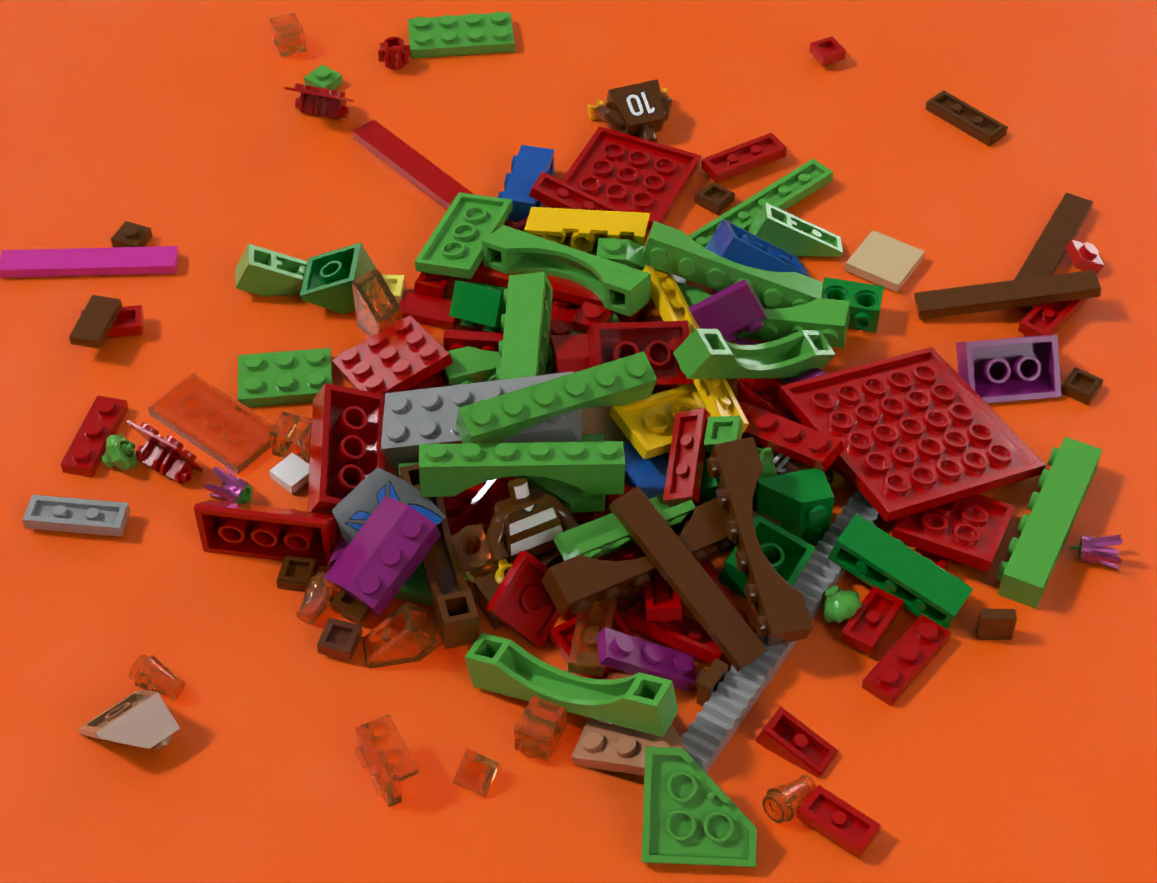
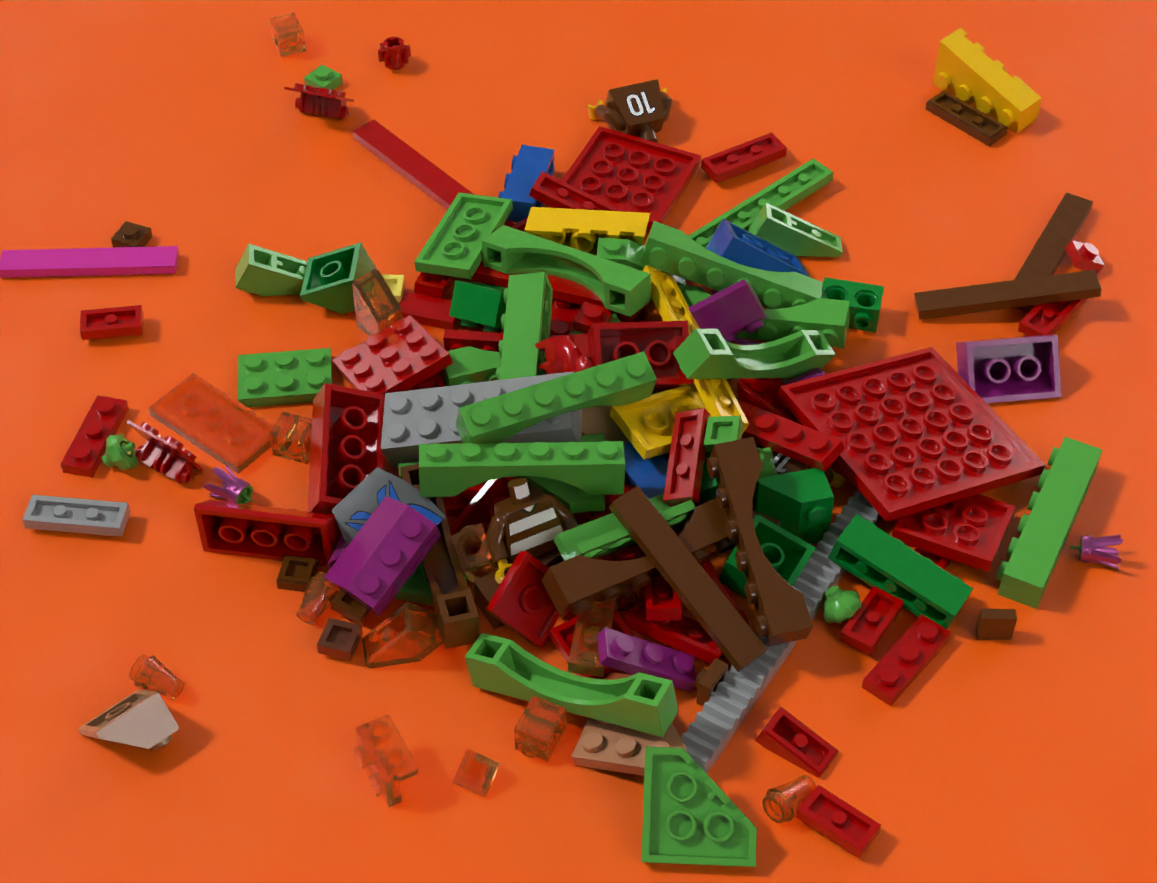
reddish brown tile [69,295,123,349] -> none
white tile [269,453,310,494] -> none
bright green plate [408,12,515,59] -> none
reddish brown tile [695,181,735,215] -> none
red plate [809,36,846,66] -> none
tan tile [845,230,925,292] -> none
reddish brown tile [1061,367,1103,406] -> none
none -> red animal [535,335,594,375]
none -> yellow wedge [933,27,1042,133]

